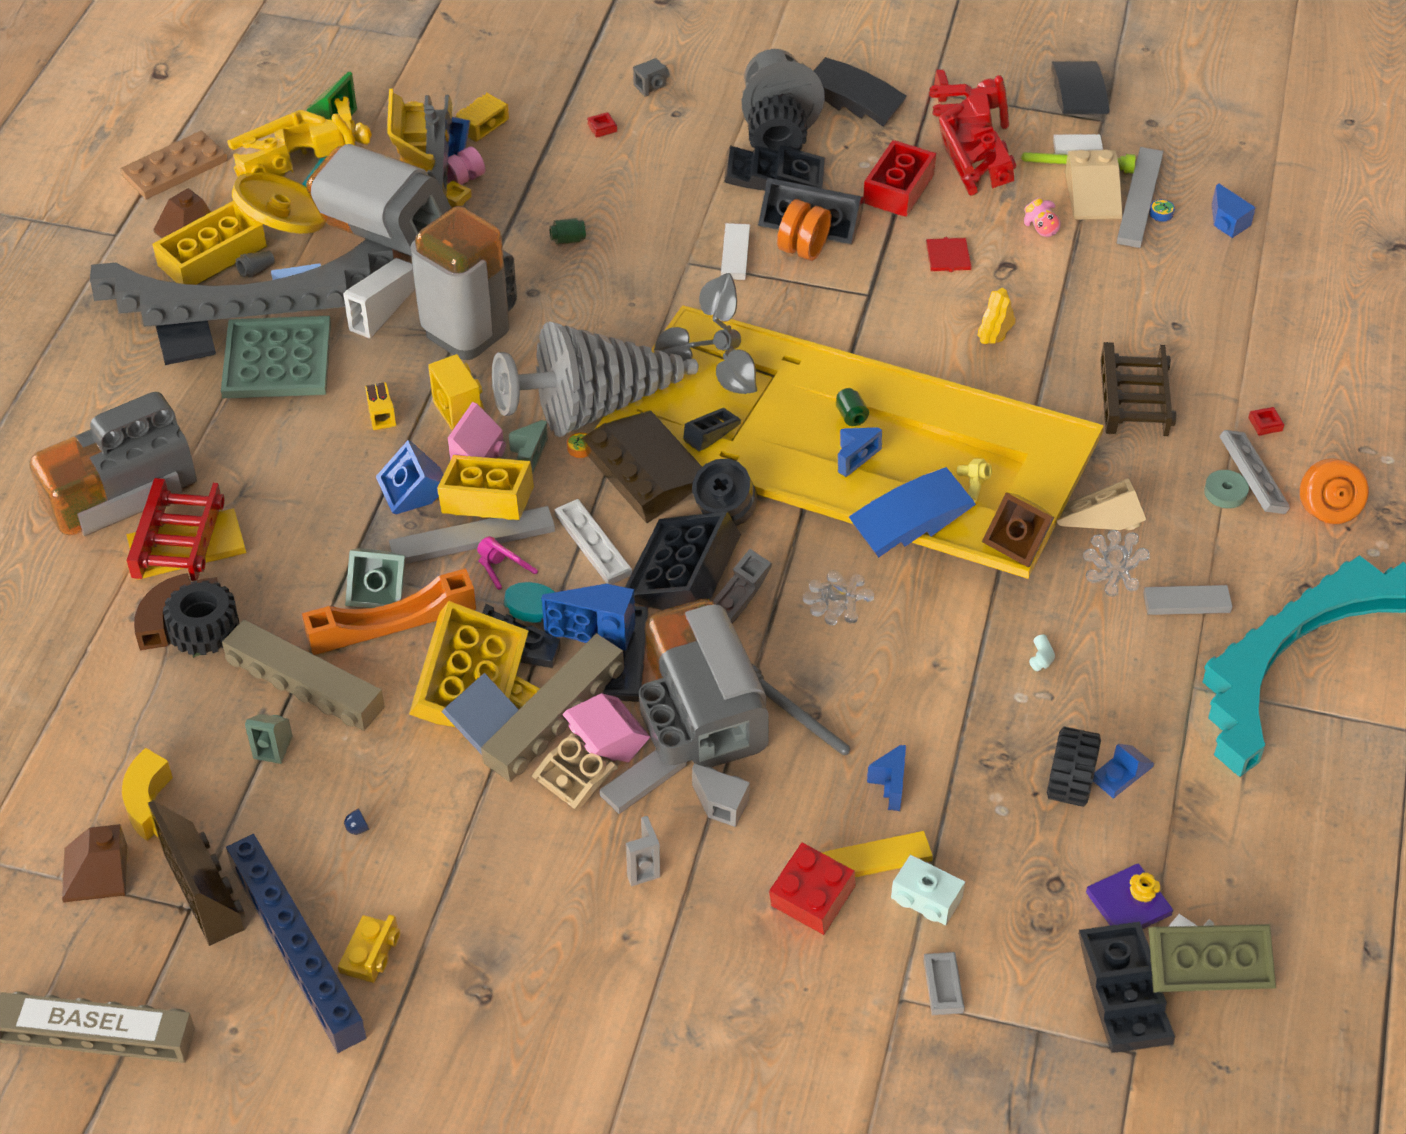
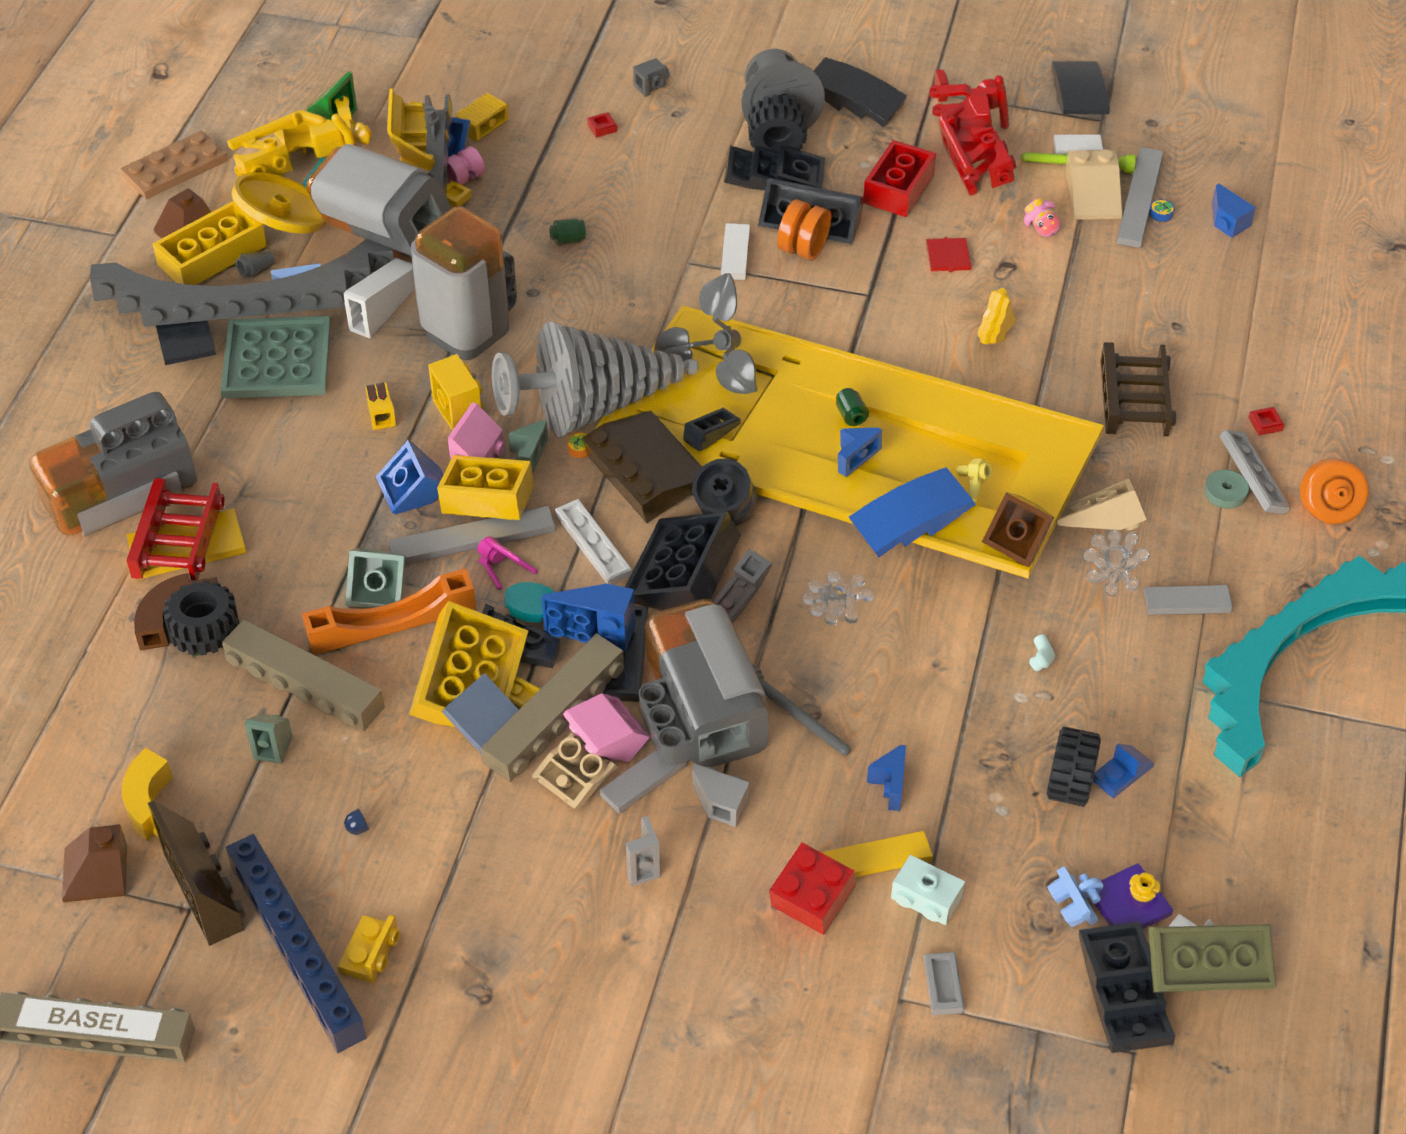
none -> light blue hips [1047,866,1103,927]

